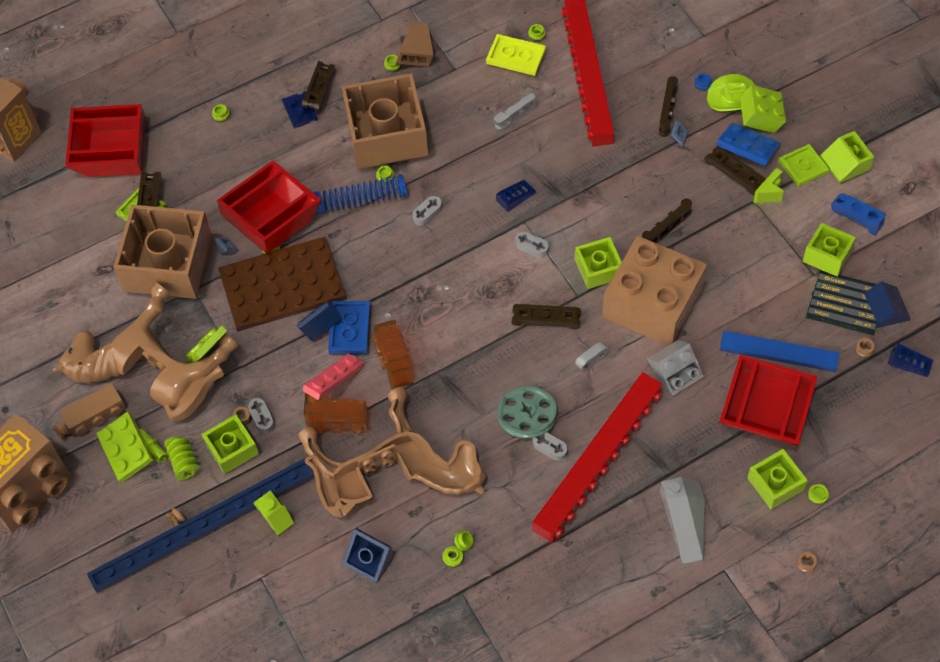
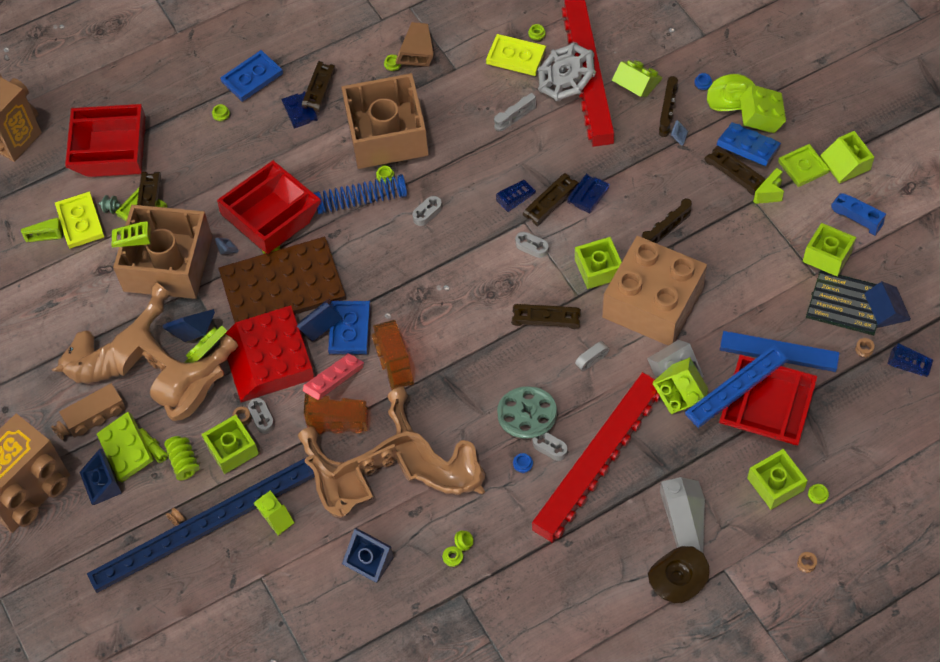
none -> lime slope [21,218,63,242]
none -> neon yellow plate [55,191,104,249]
none -> dark blue slope [79,449,122,505]
none -> sand green wheel [99,195,121,214]
none -> lime slope [111,221,151,248]
none -> dark blue slope [163,309,215,342]
none -> blue plate [220,50,283,102]
none -> red slope [225,305,314,403]
none -> blue plate [513,453,533,473]
none -> dark brown plate [523,173,580,226]
none -> light grey plate [537,42,596,101]
none -> clear blue plate [567,173,609,214]
none -> lime slope [612,60,663,97]
none -> dark brown hat [648,546,709,604]
none -> lime slope [653,357,708,414]
none -> blue tile [685,345,788,429]

